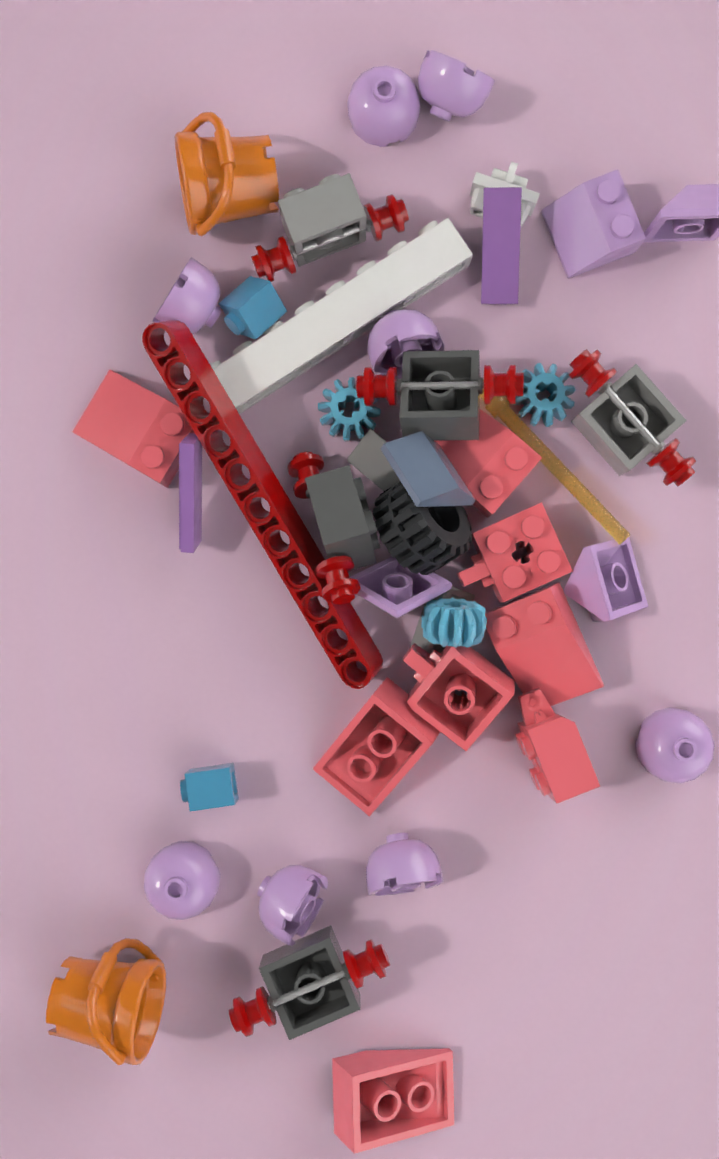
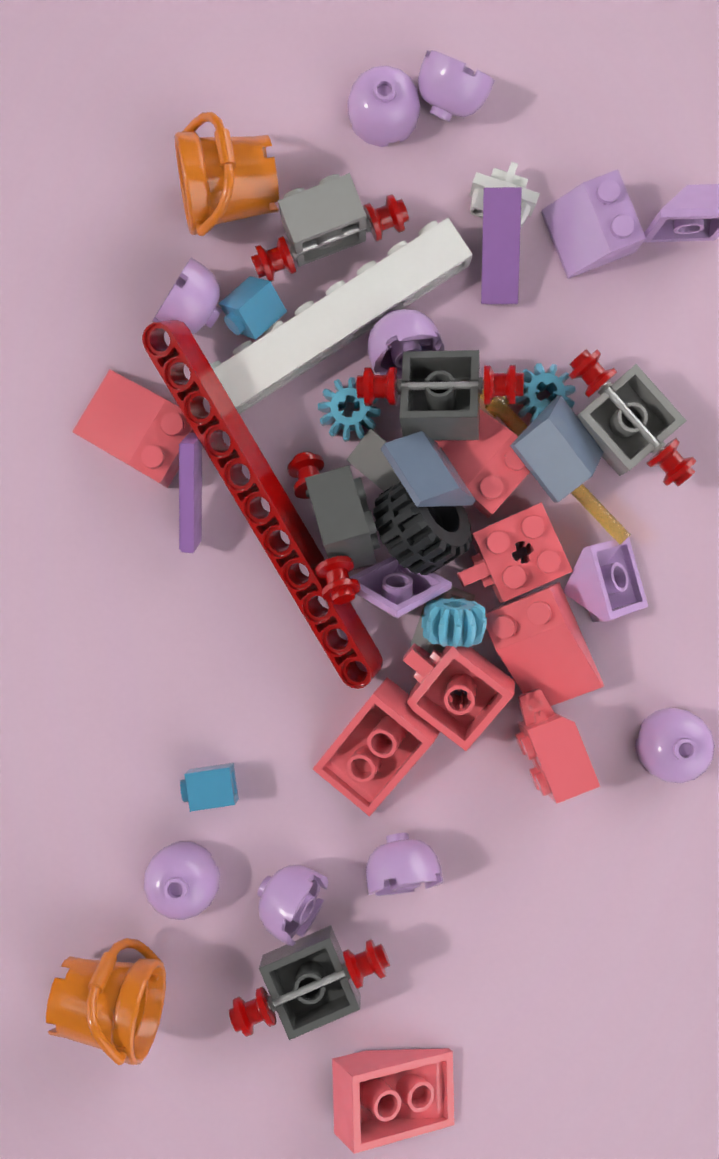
none -> sand blue slope [510,395,604,503]

